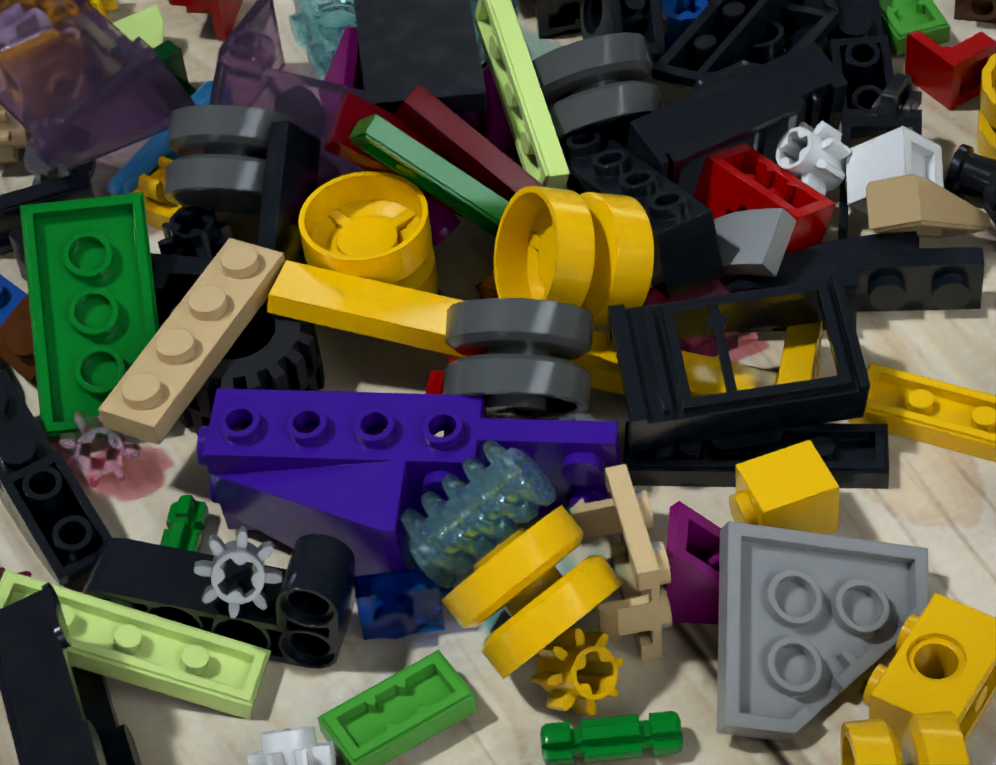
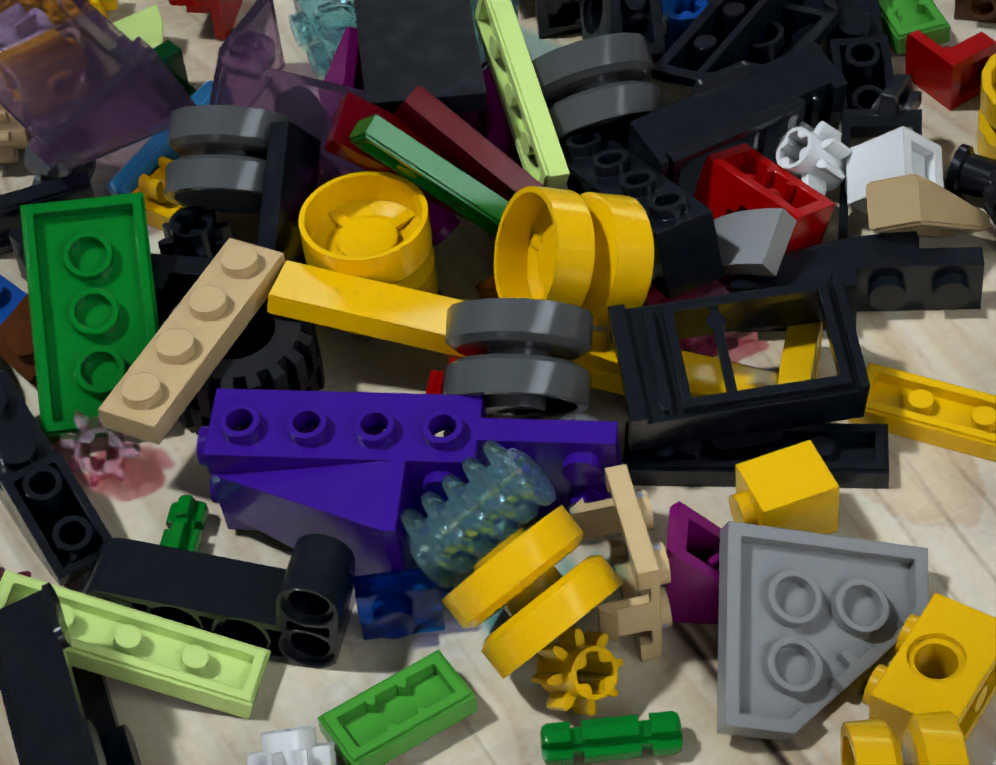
light grey gear [194,526,282,618] -> none

